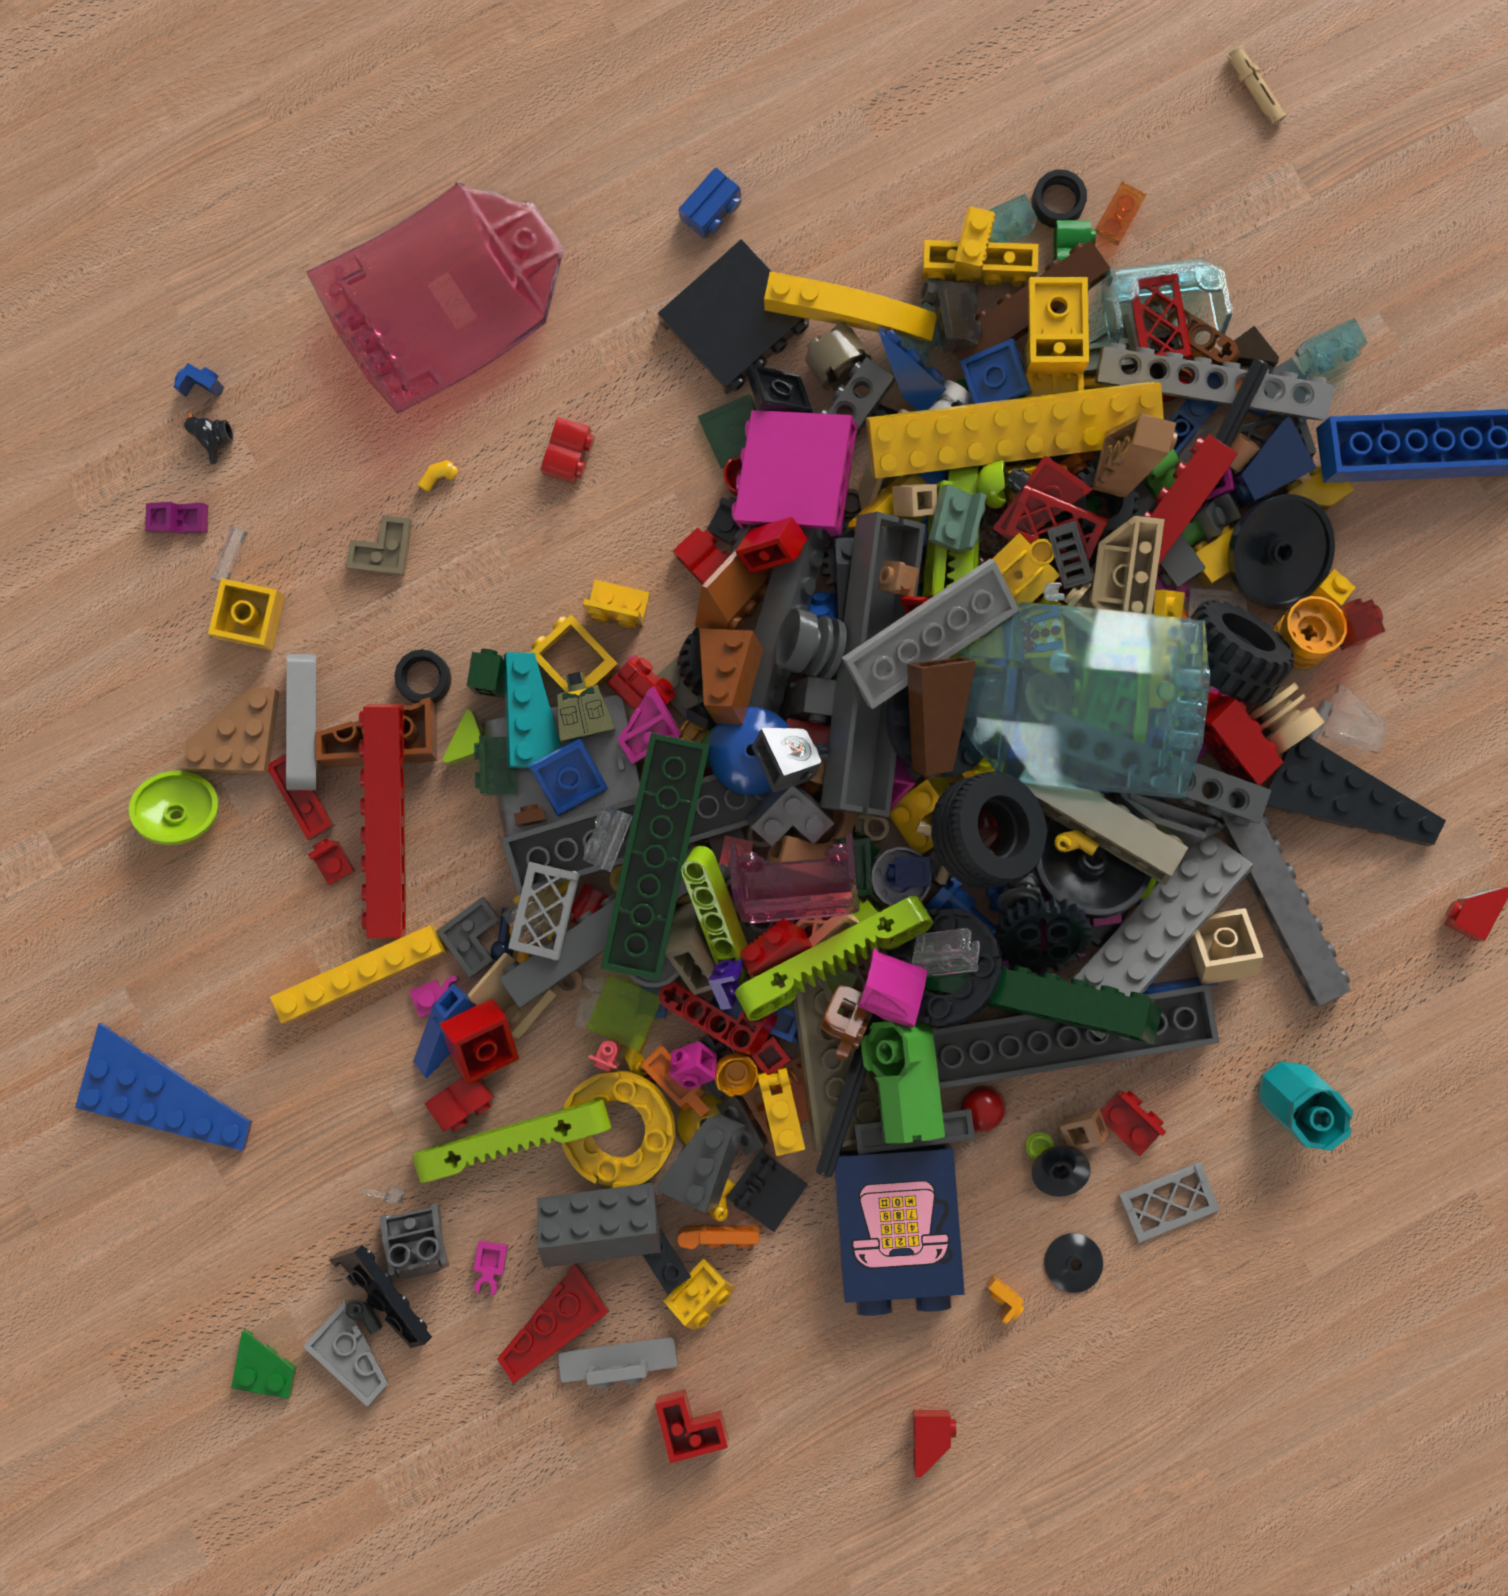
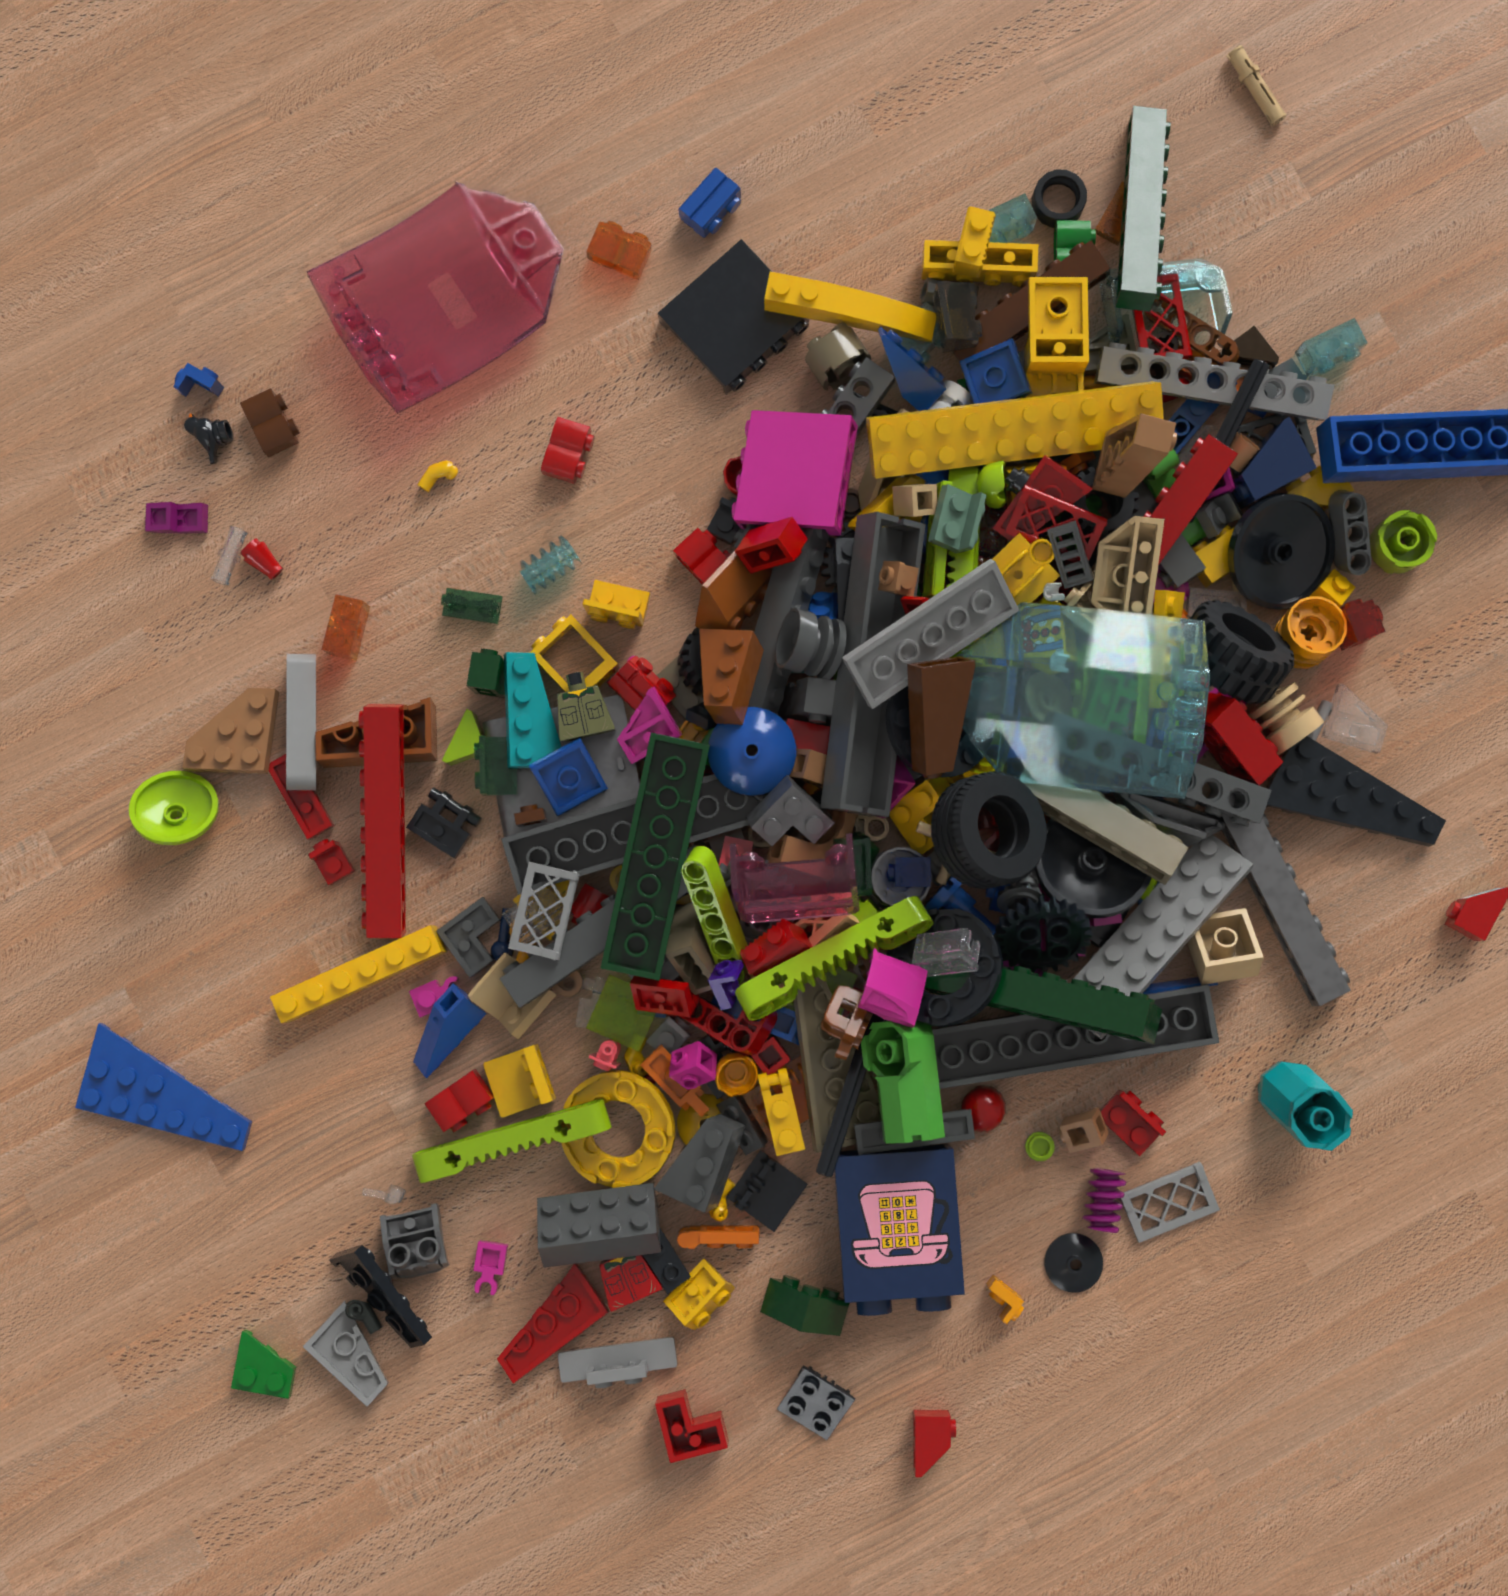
yellow brick [208,578,285,651] -> none
dark tan plate [346,515,412,576] -> none
black tyre [394,649,452,704] -> none
red brick [440,998,519,1085] -> none
clear plate [582,804,633,872] -> none
clear green tile [698,394,756,469] -> none
black plate [746,365,813,413] -> none
flat silver torso [752,728,829,792] -> none
black dish [1031,1146,1091,1197] -> none
yellow arm [1055,830,1099,856] -> none
none -> reddish brown brick [240,388,300,458]
none -> red cone [240,538,284,580]
none -> clear orange brick [321,594,370,661]
none -> black plate [406,787,482,859]
none -> clear green hinge [441,588,503,624]
none -> yellow bracket [483,1044,556,1117]
none -> clear light blue piece [520,535,582,595]
none -> clear orange brick [586,221,652,280]
none -> red torso [599,1255,663,1312]
none -> red bracket [630,975,700,1018]
none -> light grey bracket [646,1015,691,1054]
none -> dark green brick [760,1275,850,1336]
none -> hinge [777,1365,856,1440]
none -> magenta piece [1082,1168,1127,1233]
none -> brick [1115,106,1171,312]
none -> dark grey beam [1328,490,1371,575]
none -> lime brick [1369,510,1437,574]

